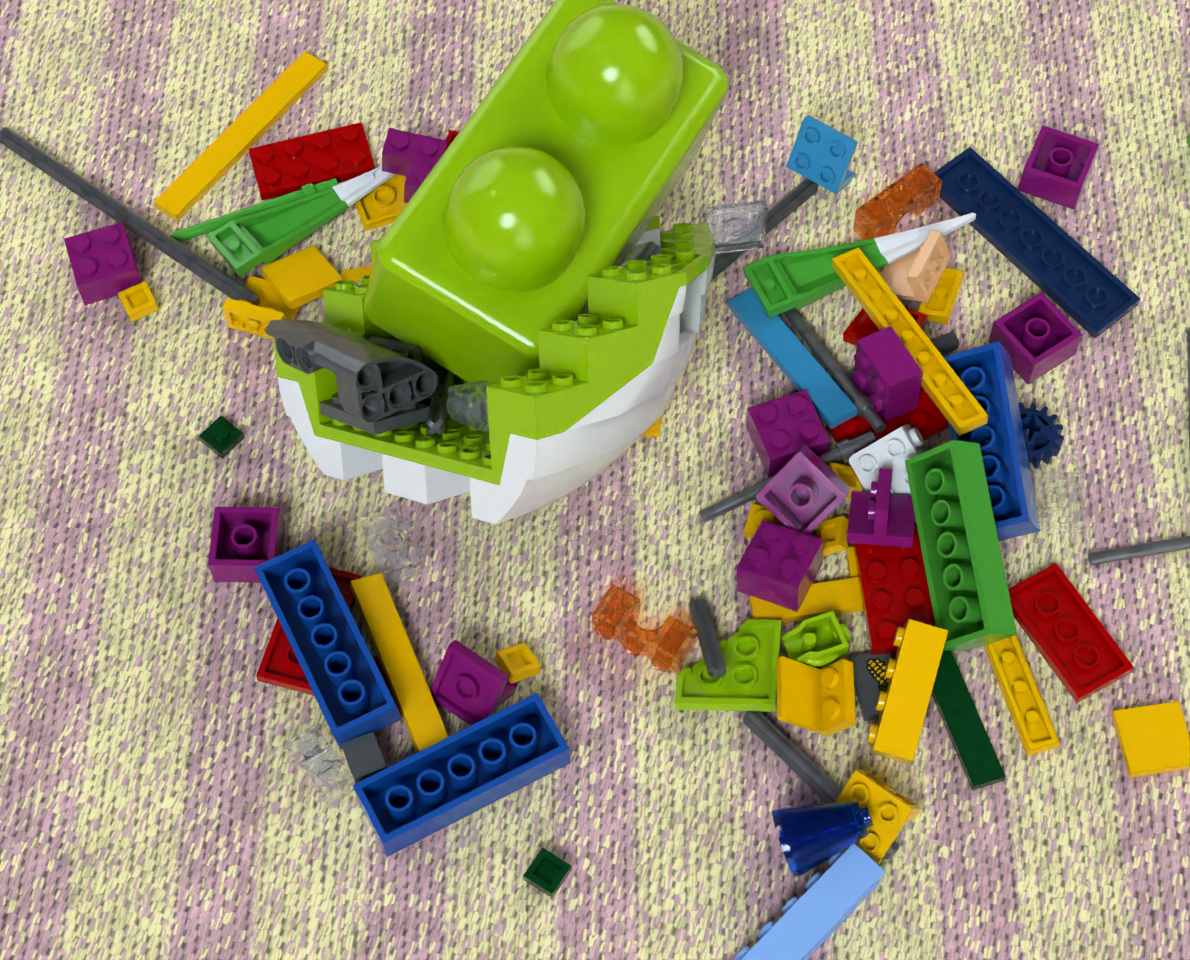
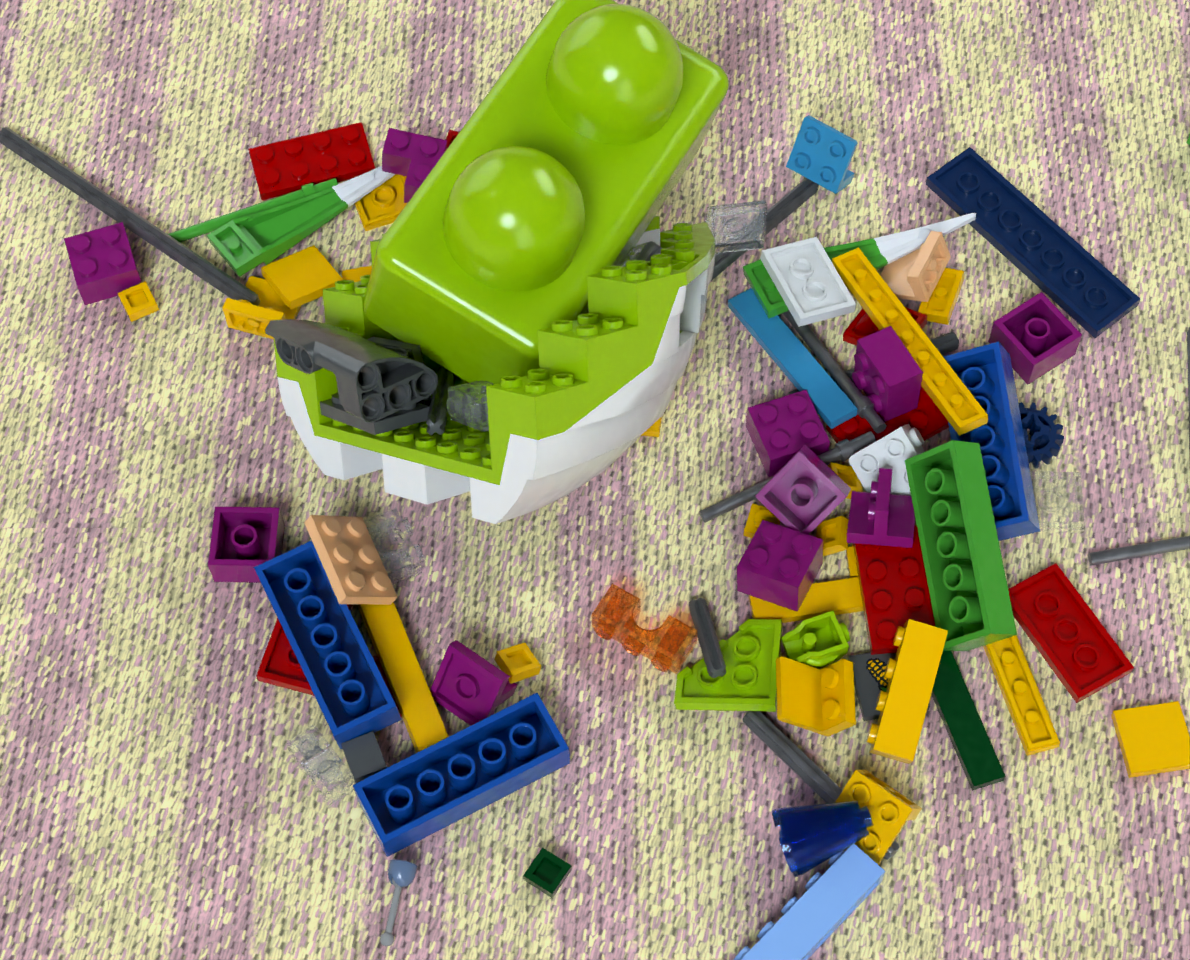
yellow tile [154,51,328,222] -> none
dark green plate [199,415,244,459] -> none
clear orange arch [853,163,943,240] -> none
magenta brick [1018,125,1099,210] -> none
none -> light nougat plate [304,515,398,605]
none -> hinge [380,860,417,946]
none -> white plate [760,237,856,327]

